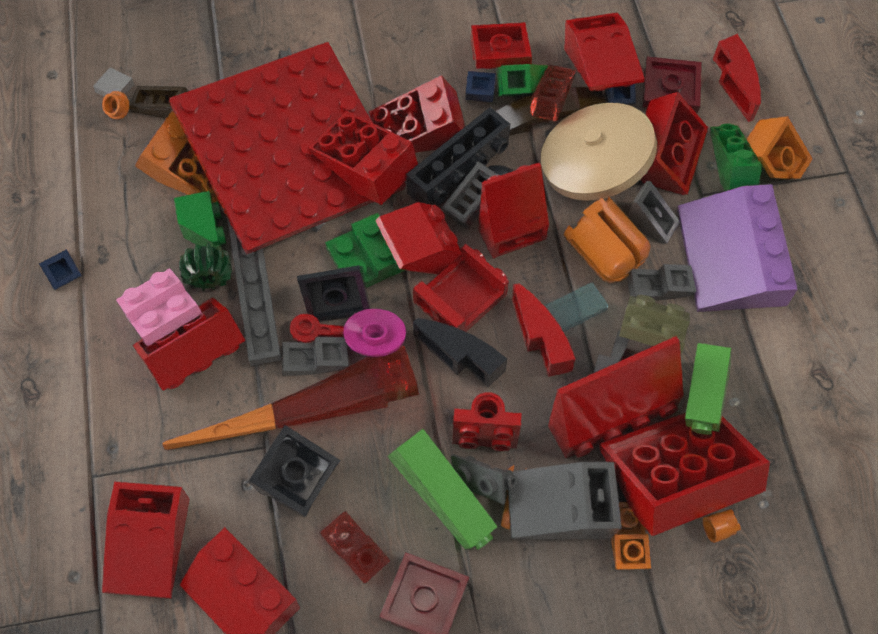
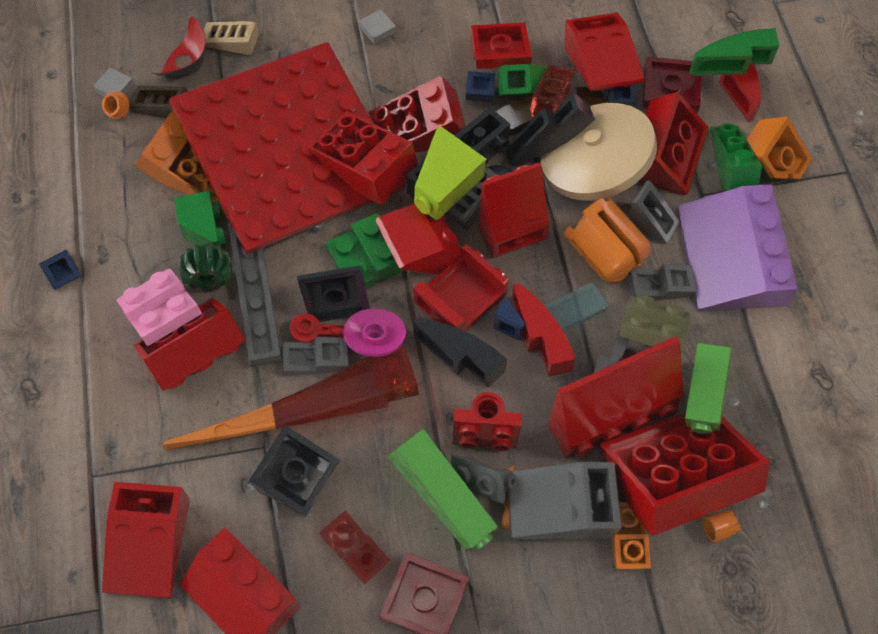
none -> red piece [152,16,206,76]
none -> tan slope [203,21,259,55]
none -> light grey tile [359,9,396,44]
none -> lime slope [414,126,486,220]
none -> dark blue slope [494,297,525,341]
none -> black slope [507,93,595,165]
none -> green slope [690,28,779,75]

